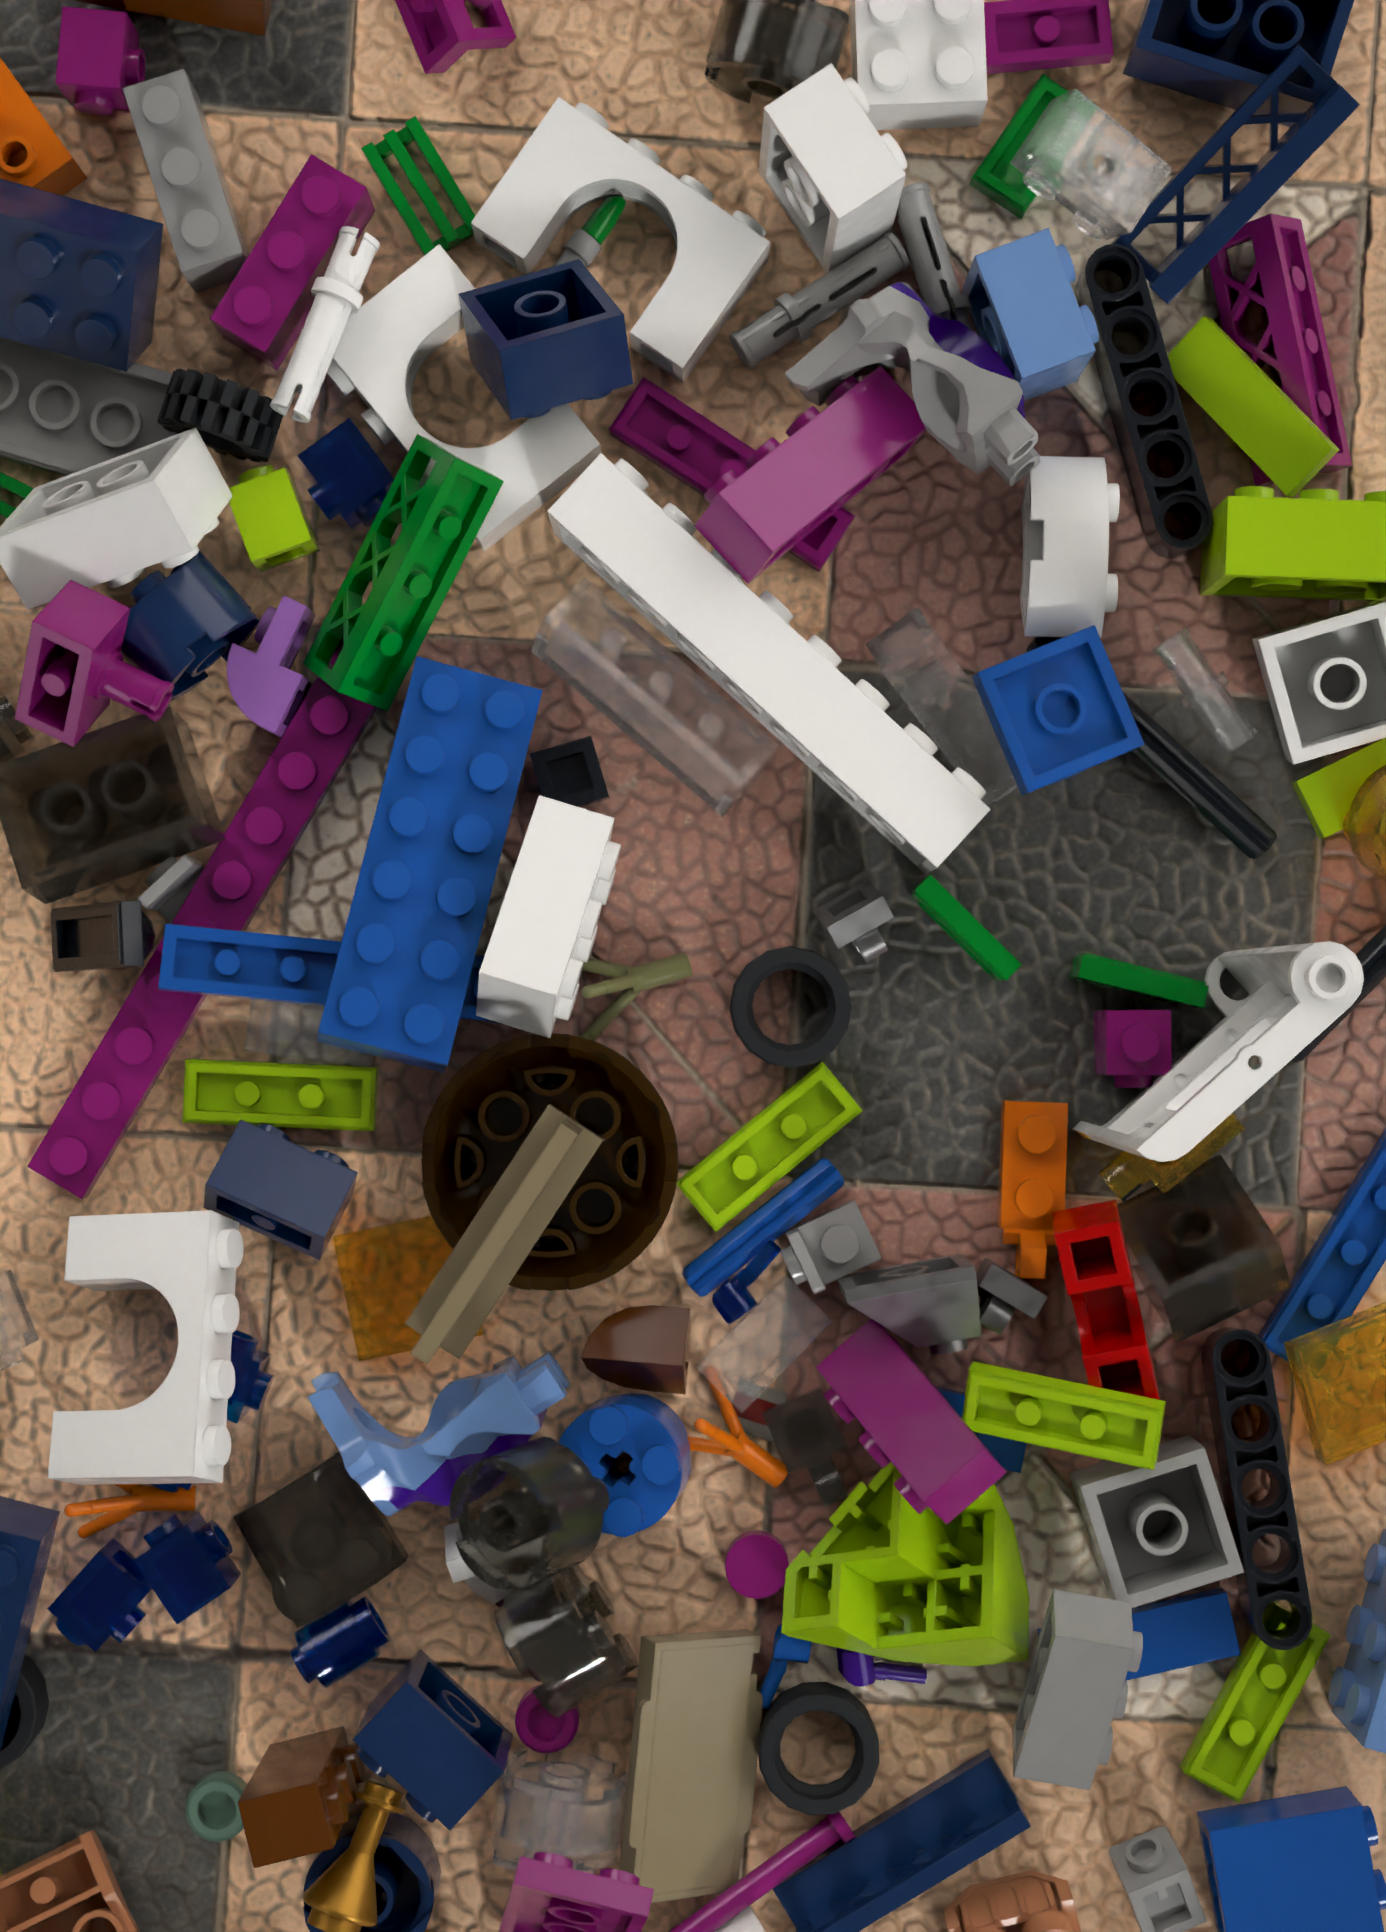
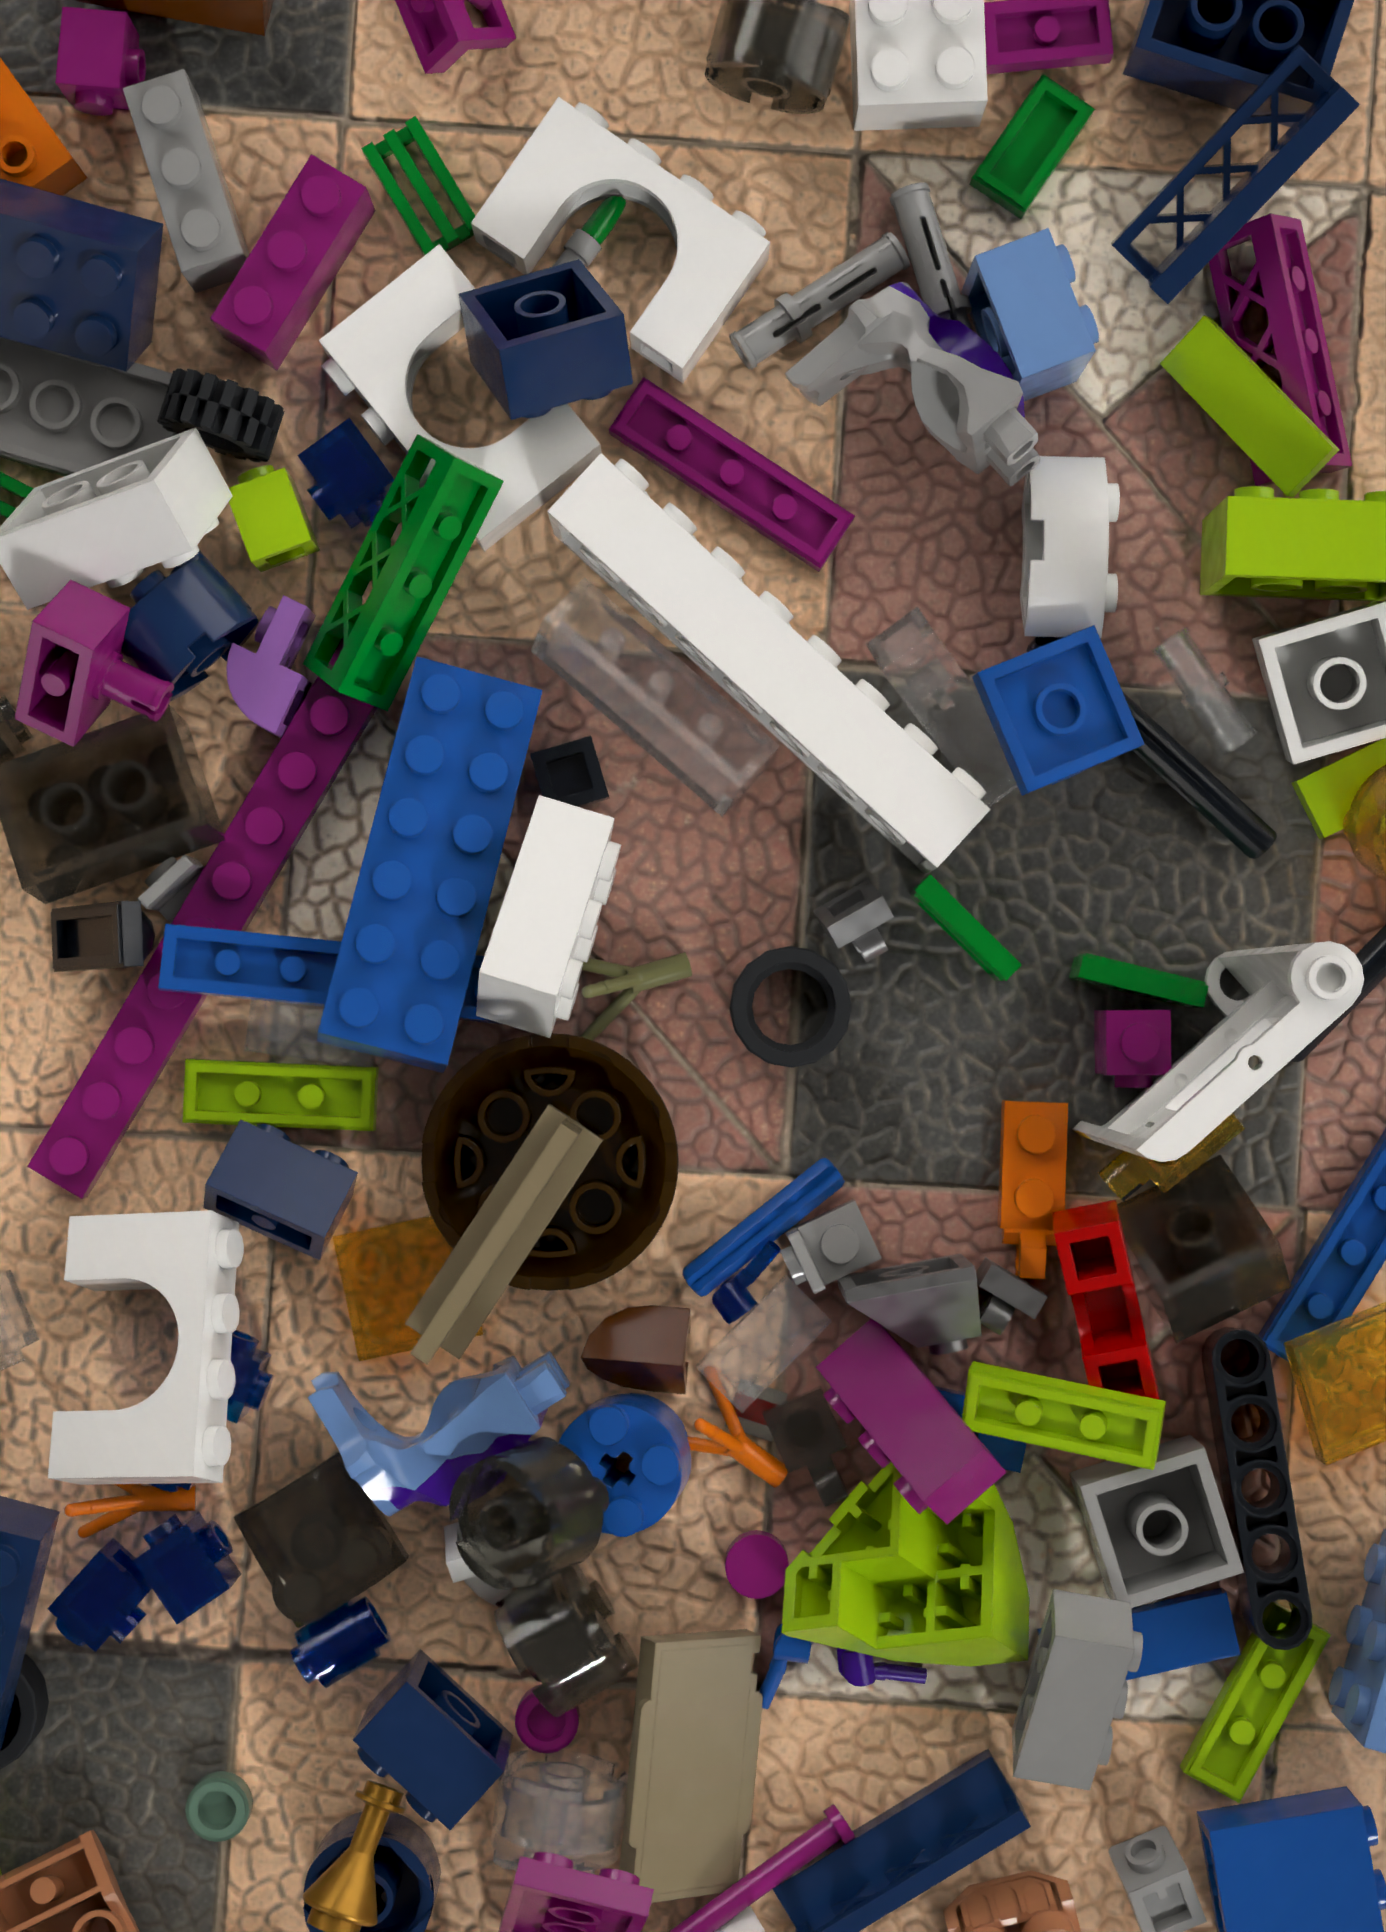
reddish brown brick [238,1726,365,1868] -> none
white pin [270,226,380,423] -> none
lime tile [677,1061,863,1232] -> none
magenta brick [694,366,927,584] -> none
black tyre [758,1682,880,1815] -> none
white brick [759,63,907,273] -> none
clear brick [1010,88,1173,240] -> none
black beam [1076,244,1213,559] -> none

